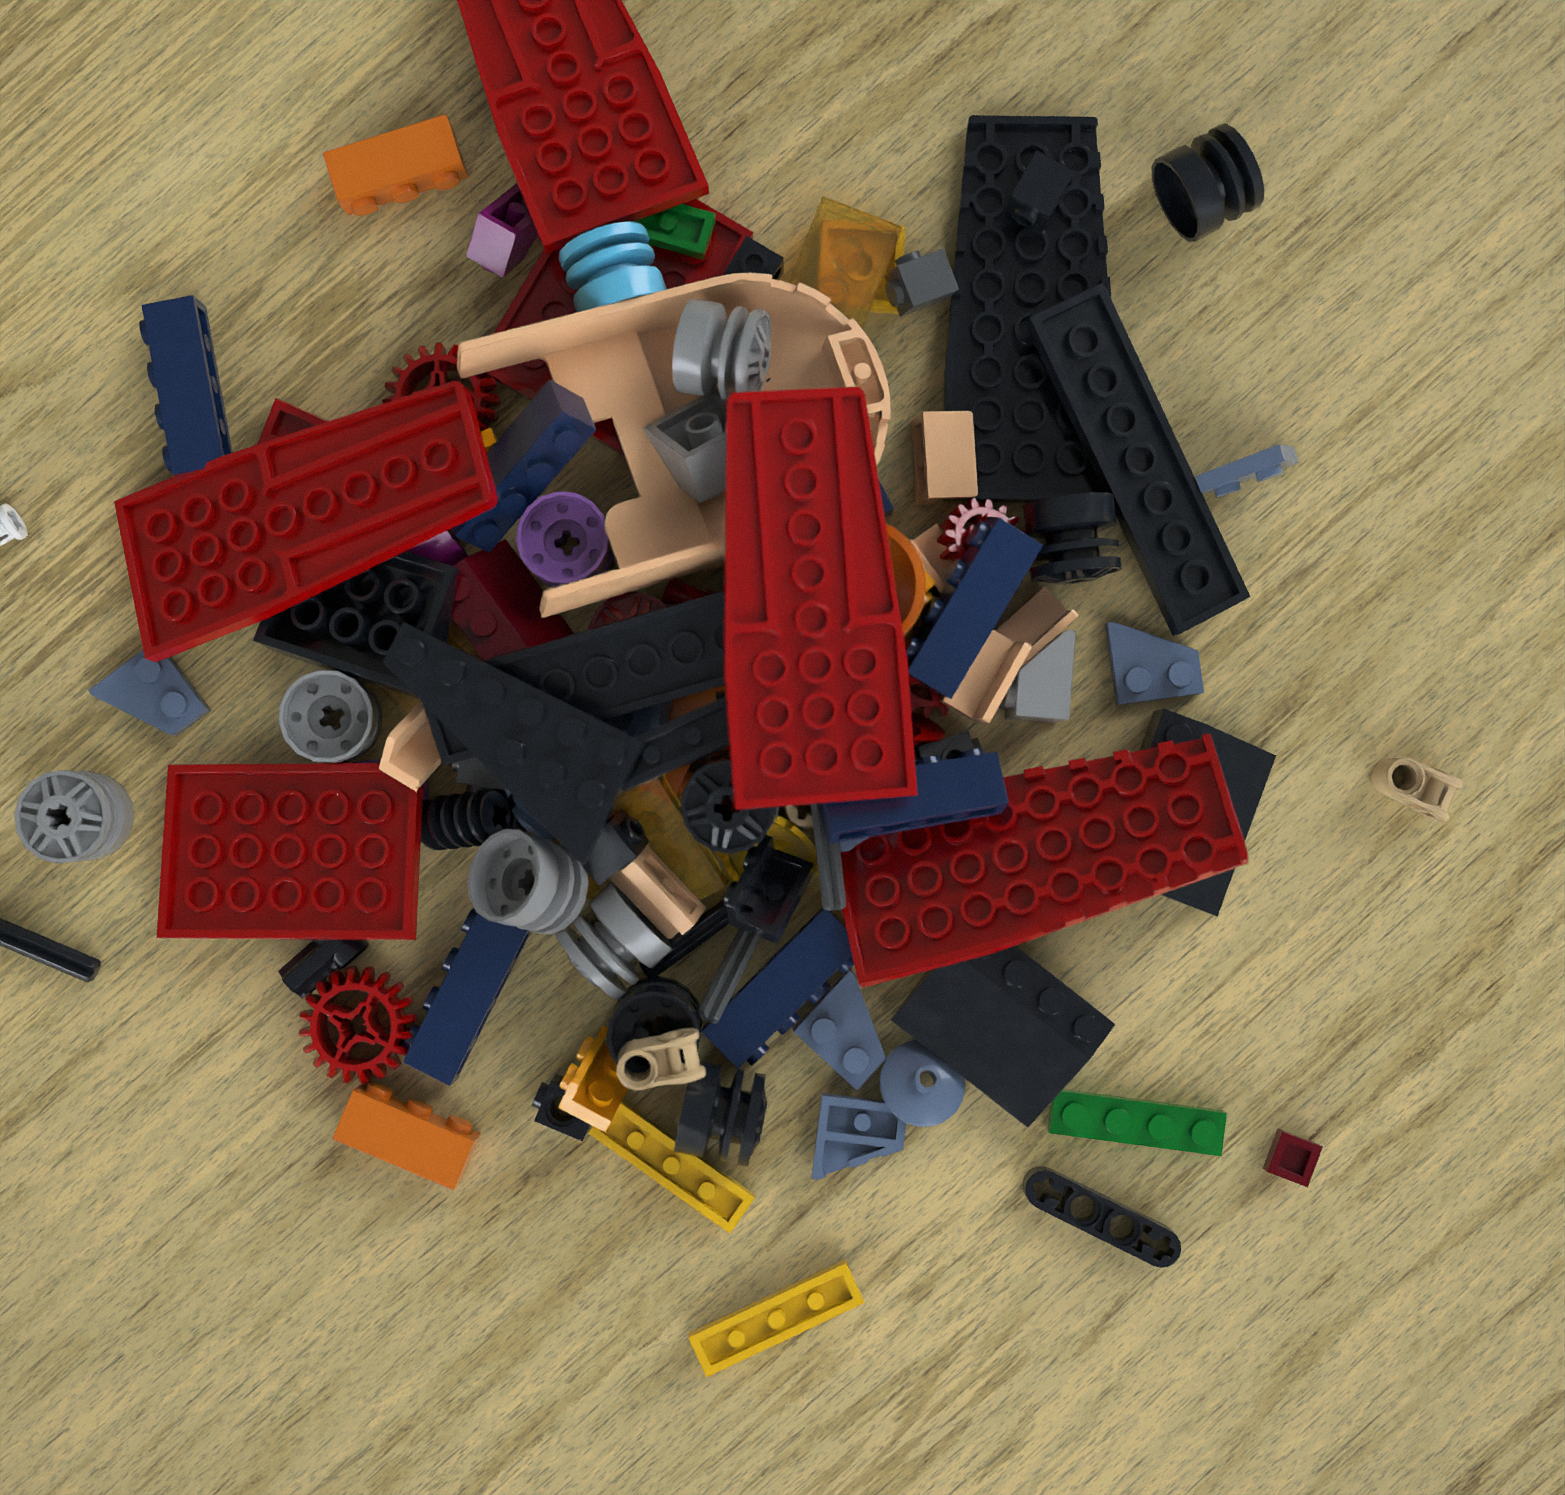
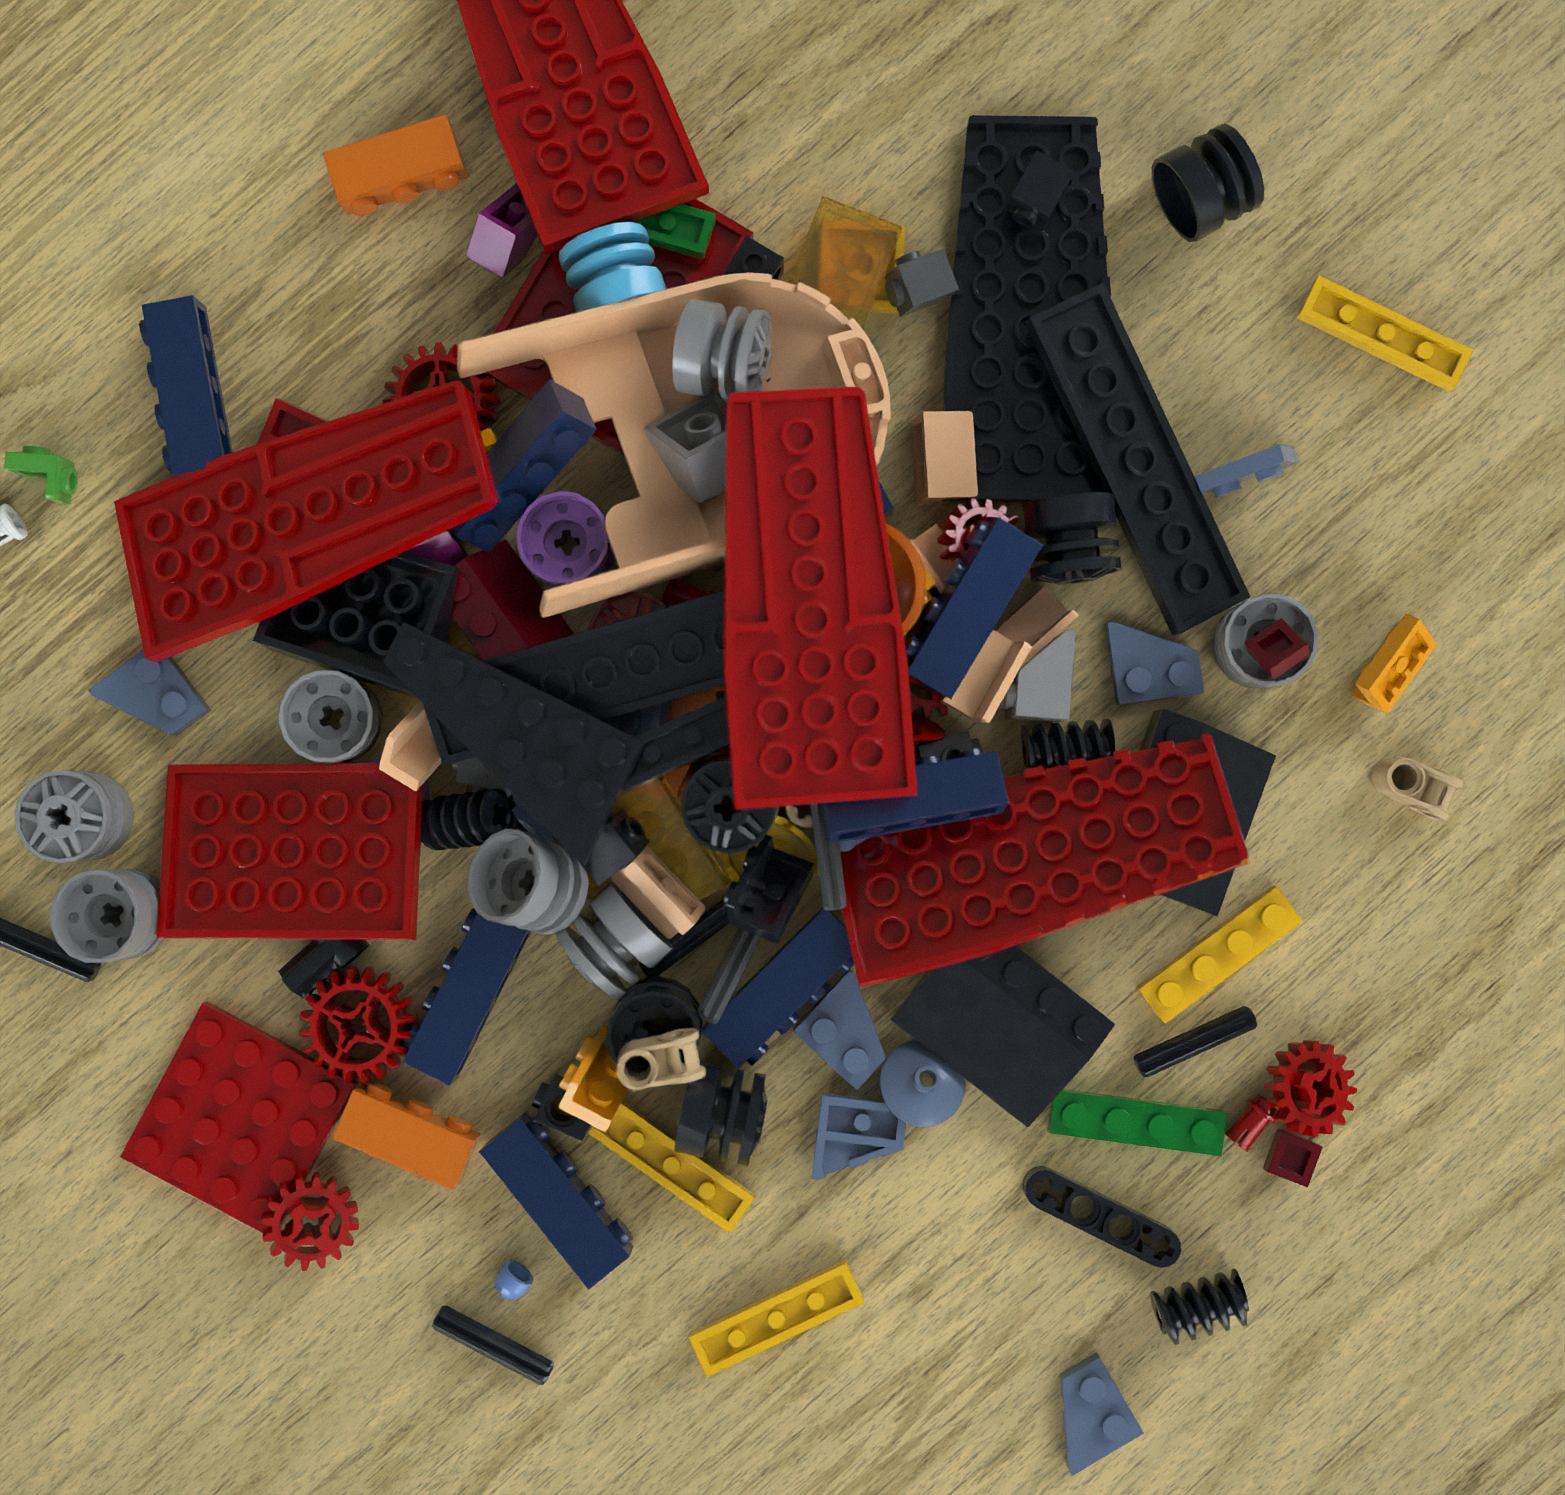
none -> bright green bracket [4,446,78,505]
none -> light grey wheel [51,869,164,963]
none -> red plate [120,1001,358,1233]
none -> red gear [261,1172,359,1271]
none -> black axle [432,1306,554,1385]
none -> dark blue brick [479,1111,633,1290]
none -> medium blue hinge [495,1260,533,1300]
none -> black piece [1021,719,1115,769]
none -> sand blue wing [1060,1352,1144,1476]
none -> black axle [1134,1006,1257,1077]
none -> yellow plate [1136,886,1303,1024]
none -> black piece [1150,1268,1249,1345]
none -> light grey wheel [1213,594,1319,688]
none -> red pin [1225,1094,1278,1152]
none -> dark red plate [1245,618,1311,680]
none -> red gear [1264,1040,1357,1137]
none -> yellow plate [1296,275,1474,392]
none -> light orange bracket [1351,613,1437,714]

